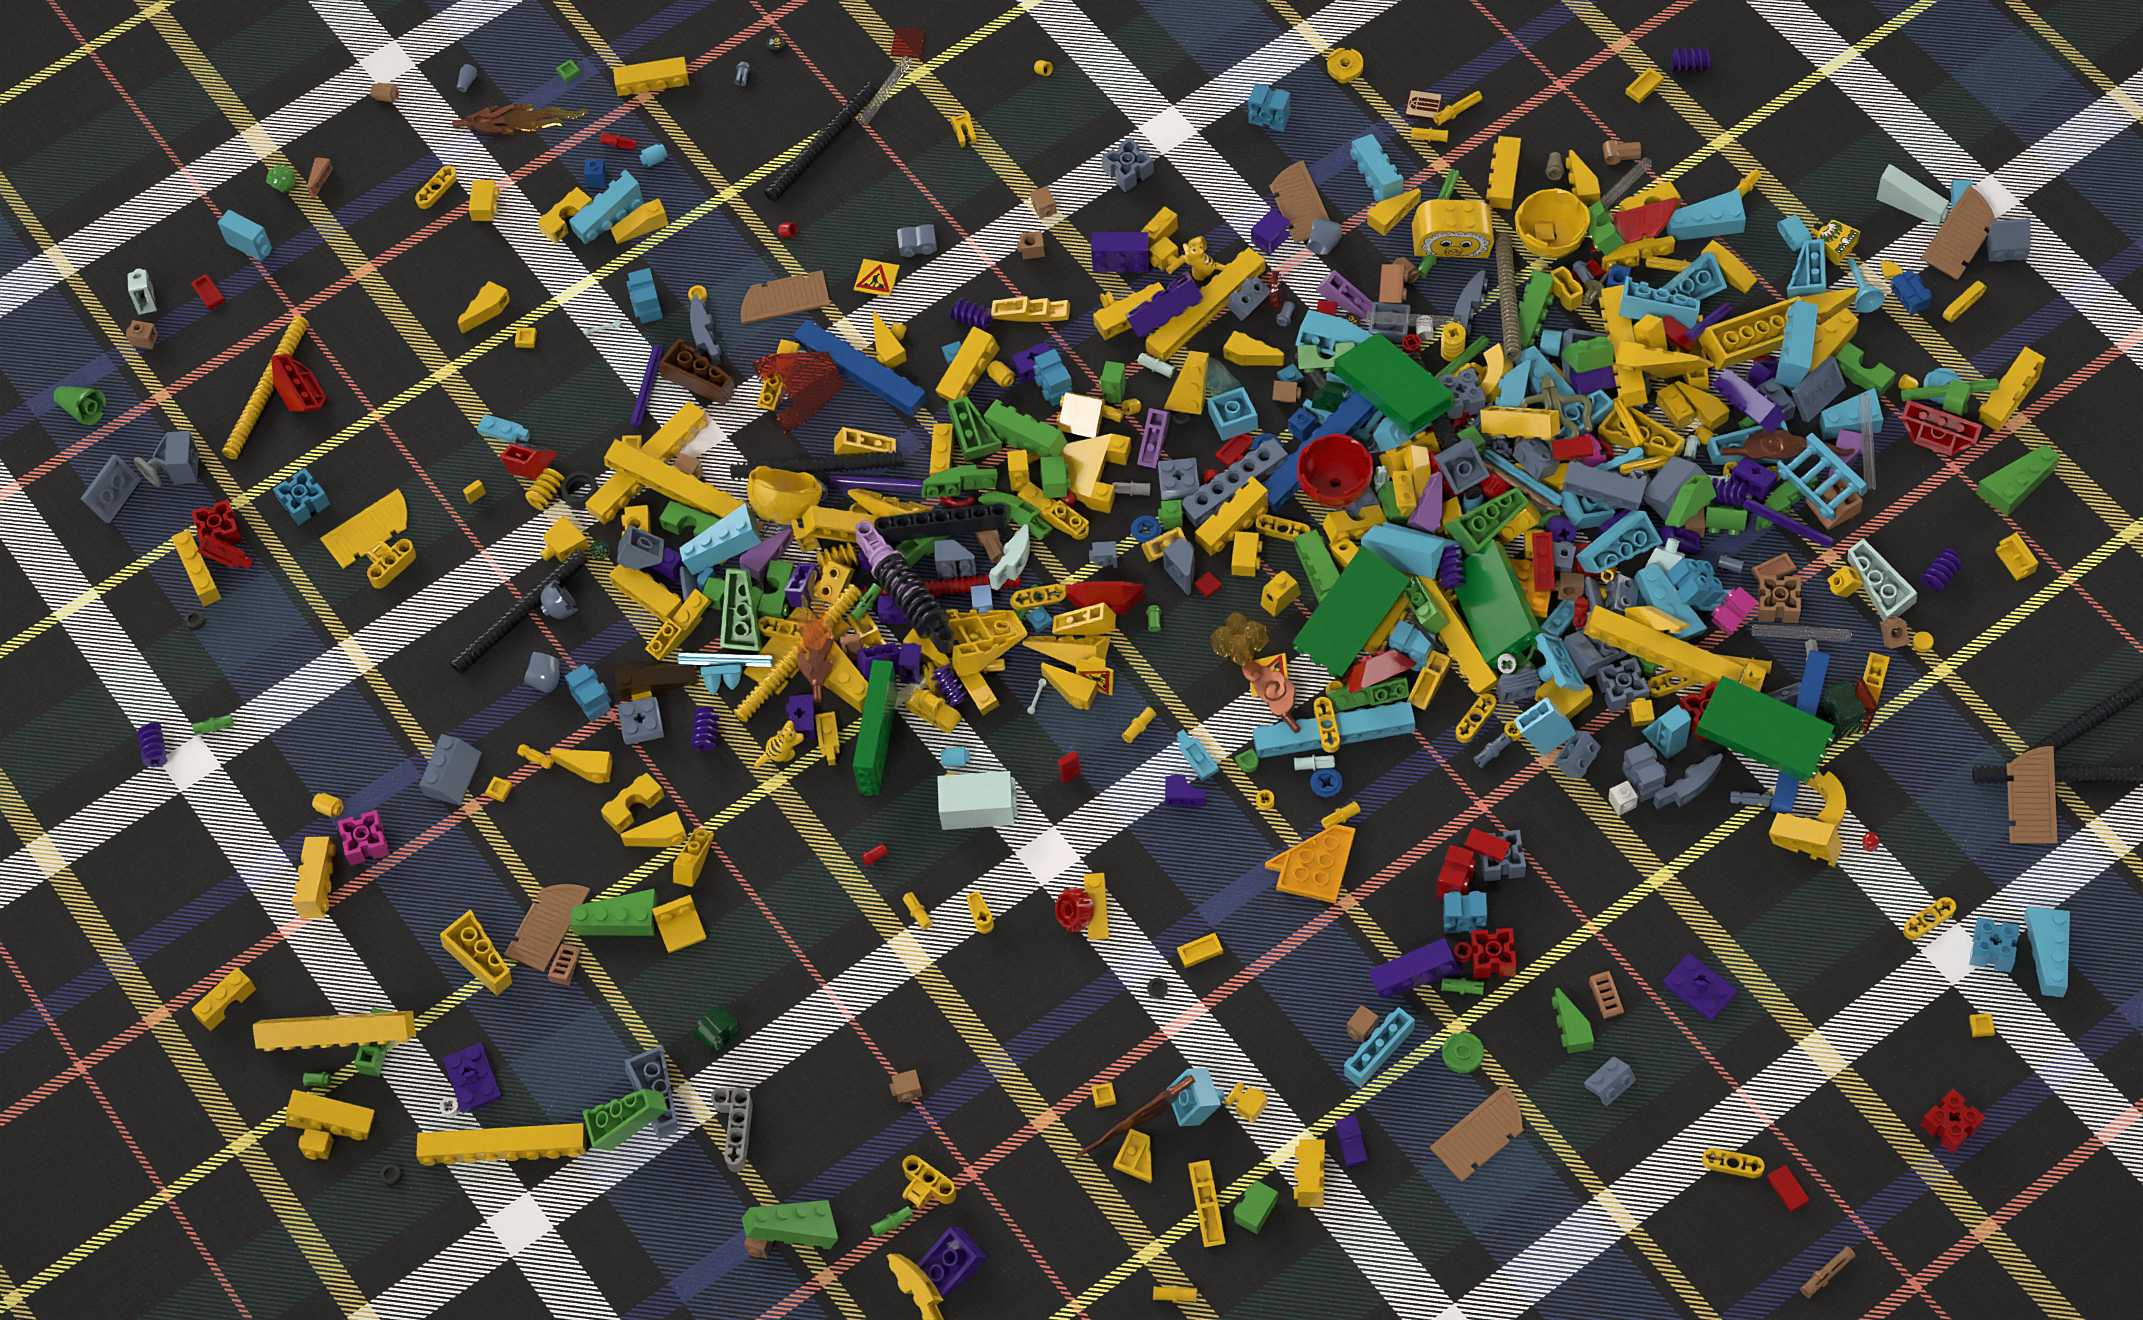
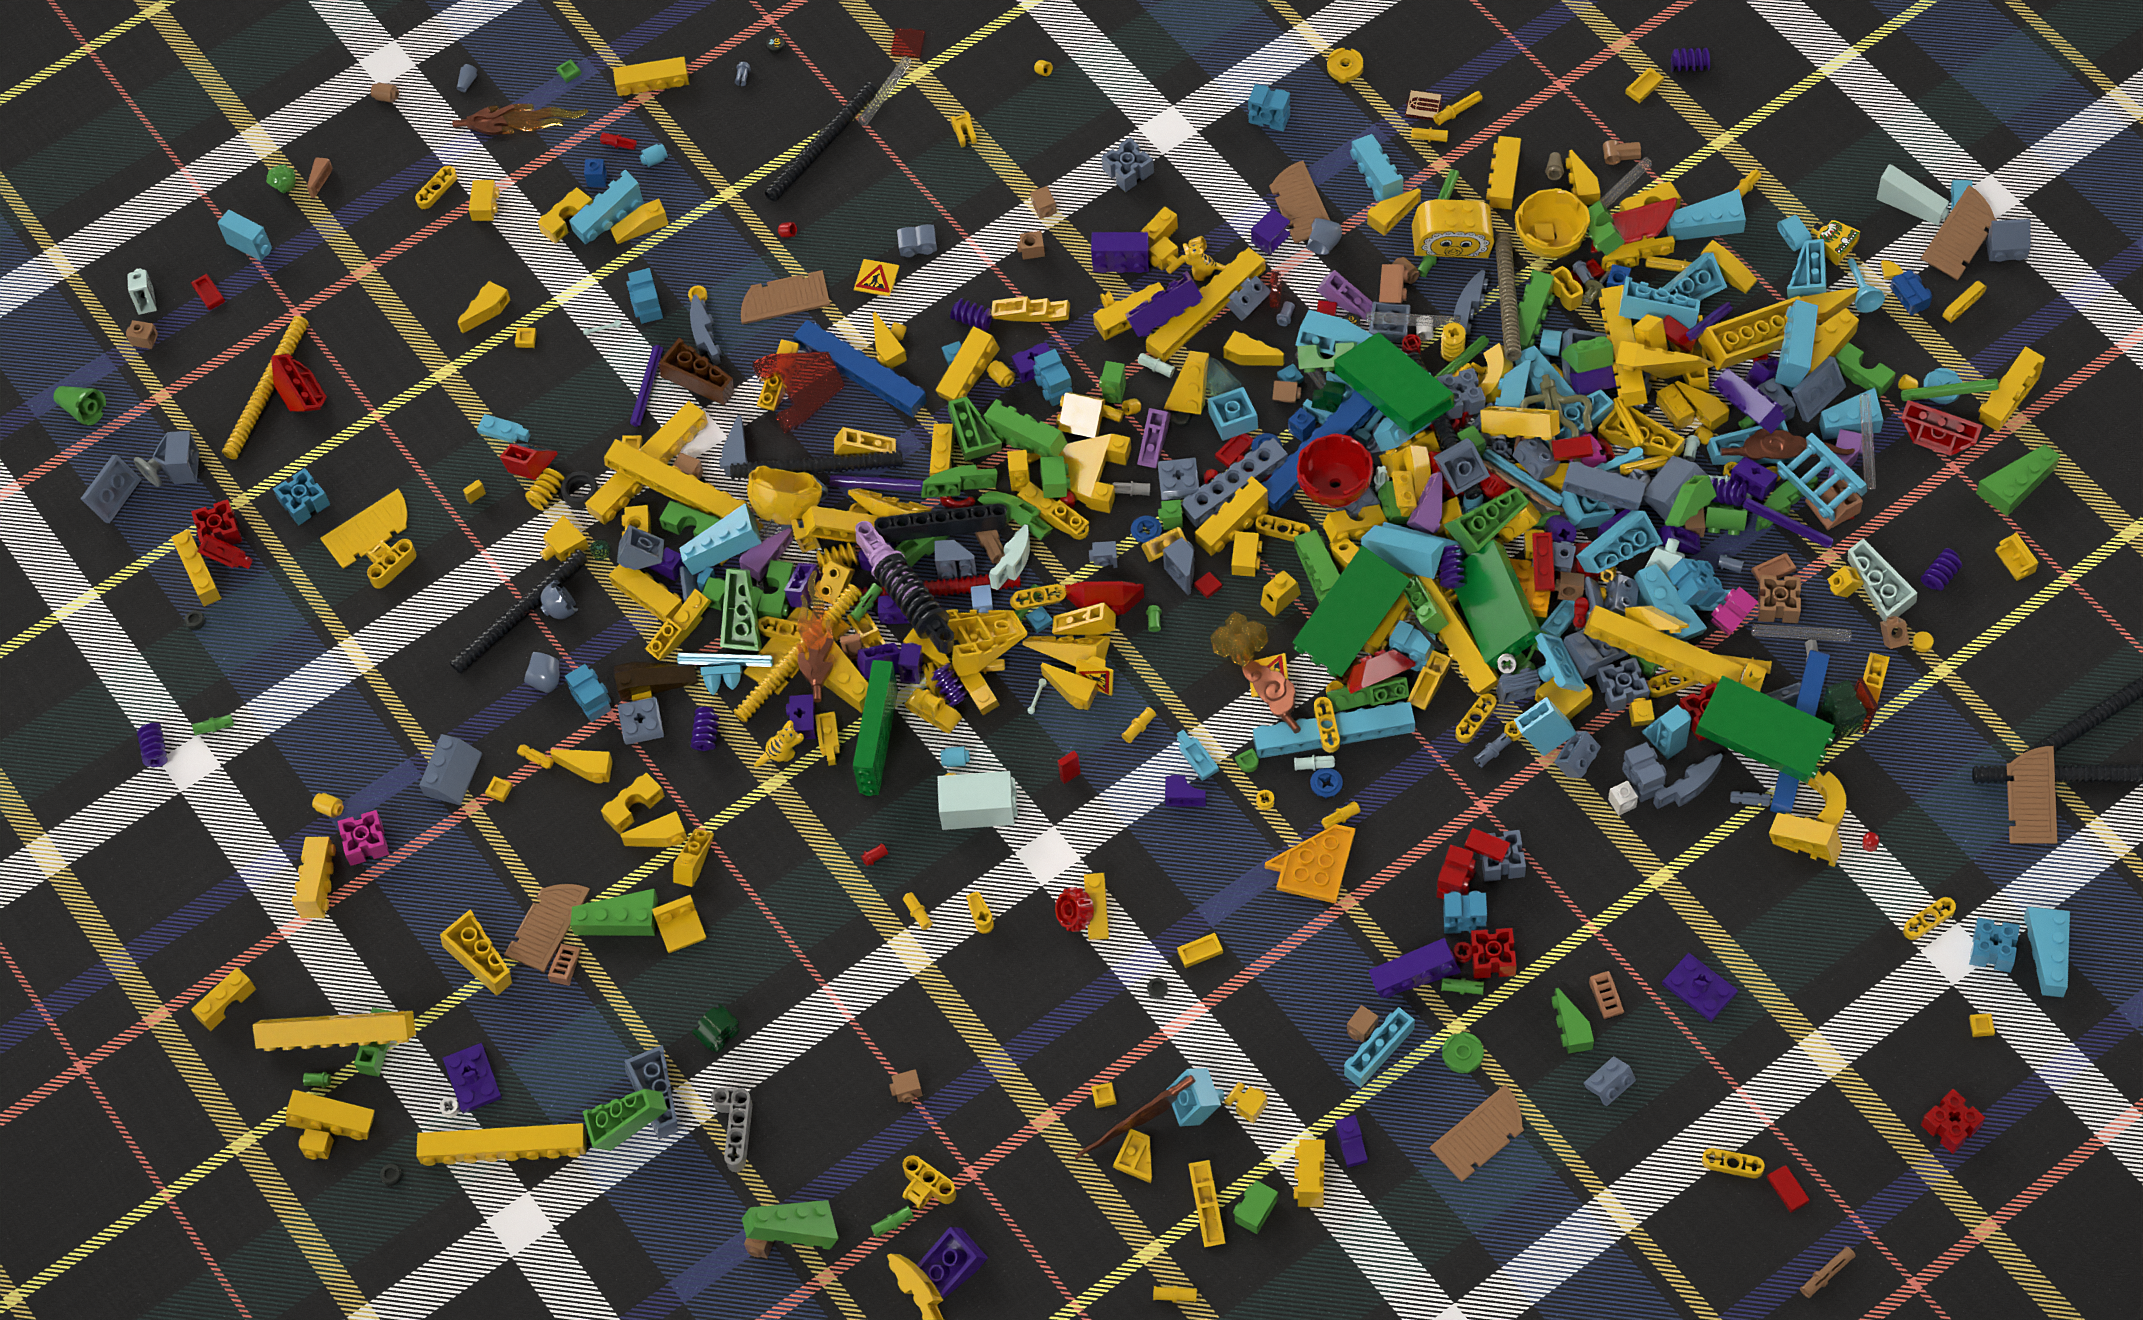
bright green brick [1943,379,1973,418] -> none
none -> sand blue slope [719,415,748,476]

